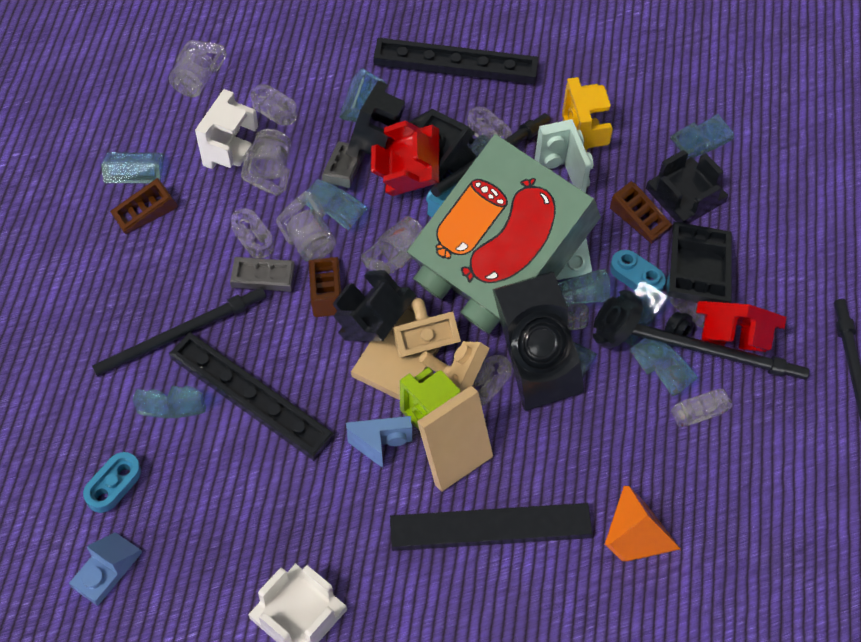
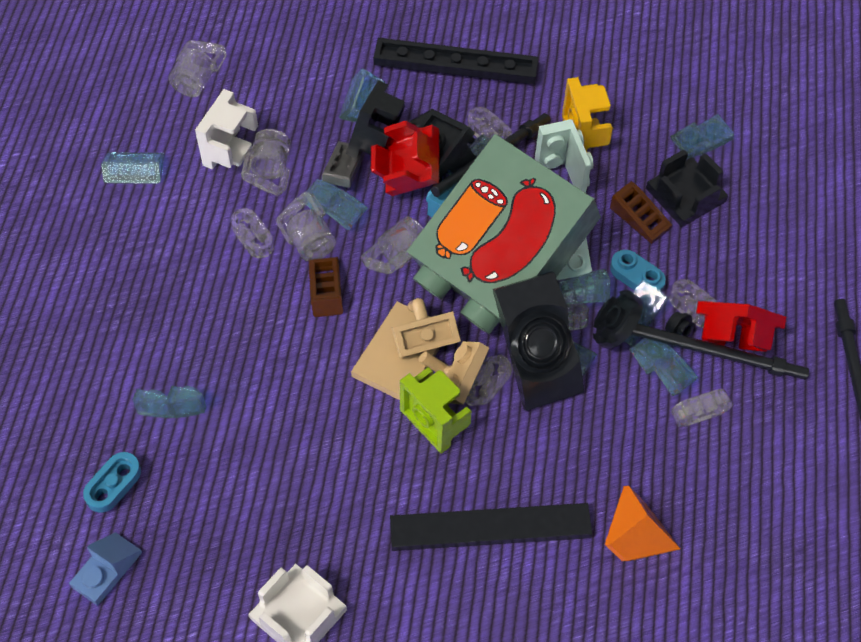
black bar [92,287,267,377] -> none
reddish brown slope [110,178,178,234] -> none
black tile [169,332,334,461] -> none
flat silver plate [230,257,295,292] -> none
clear beam [250,84,298,125] -> none
black panel [333,270,416,341] -> none
medium blue slope [346,416,412,467] -> none
tan tile [417,386,493,492] -> none
black slope [666,221,732,303] -> none

